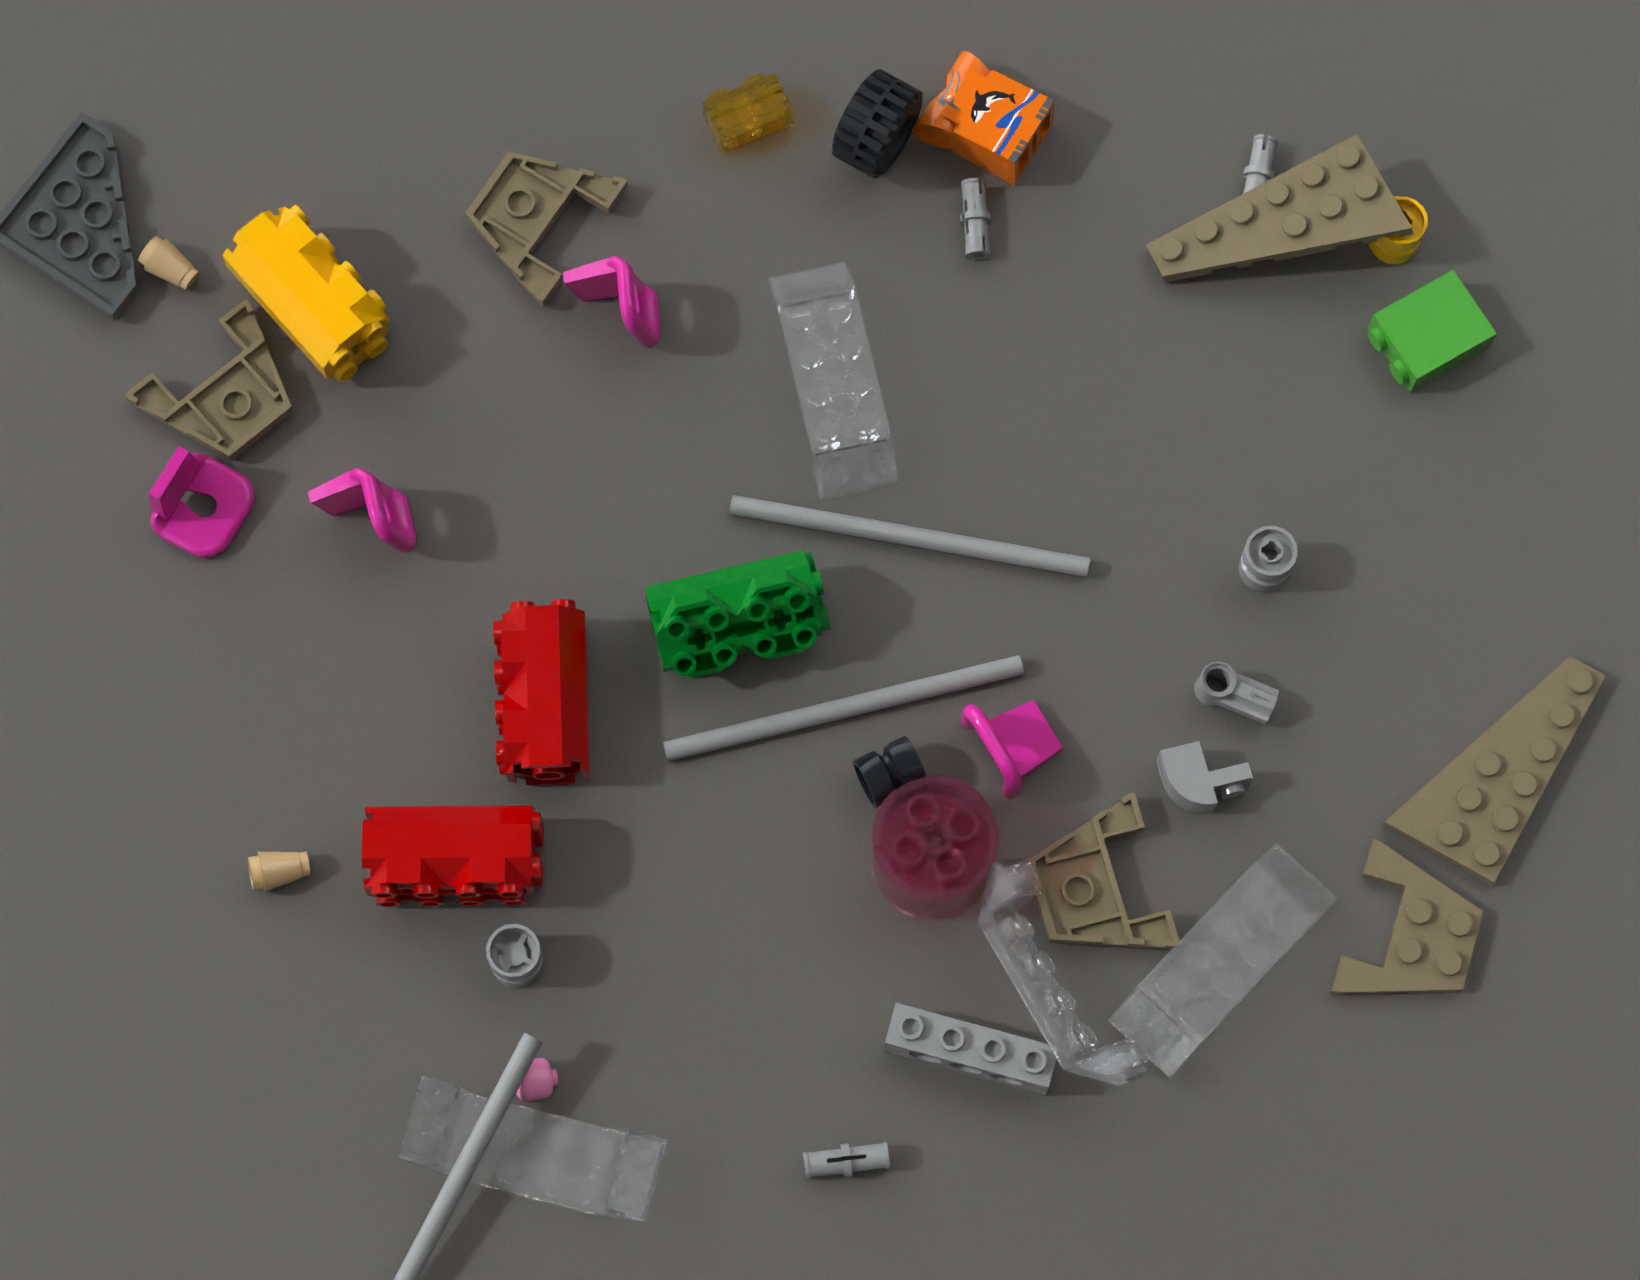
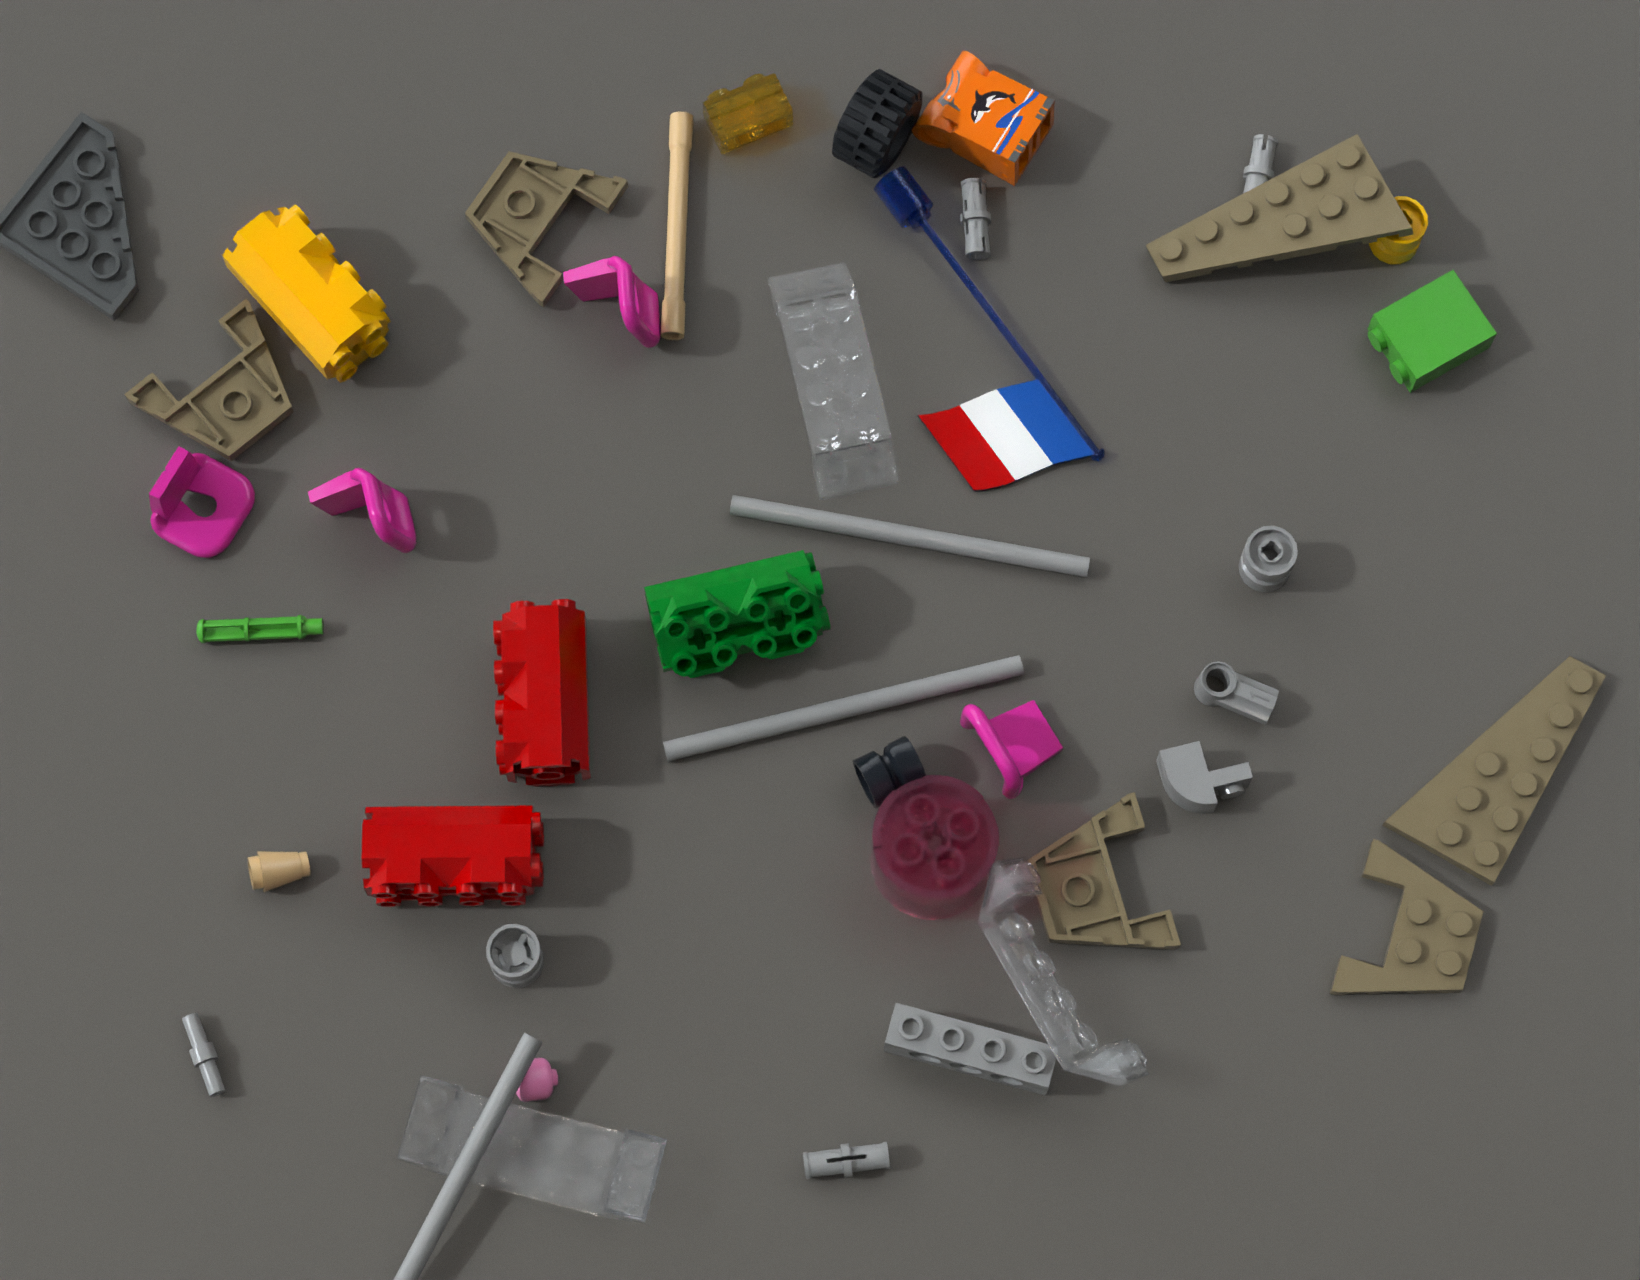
tan cone [138,236,200,291] -> none
clear slope [1108,843,1338,1078] -> none
none -> light grey bar [182,1013,226,1097]
none -> bright green piece [196,615,324,643]
none -> tan piece [660,112,693,340]
none -> flag [874,166,1105,492]

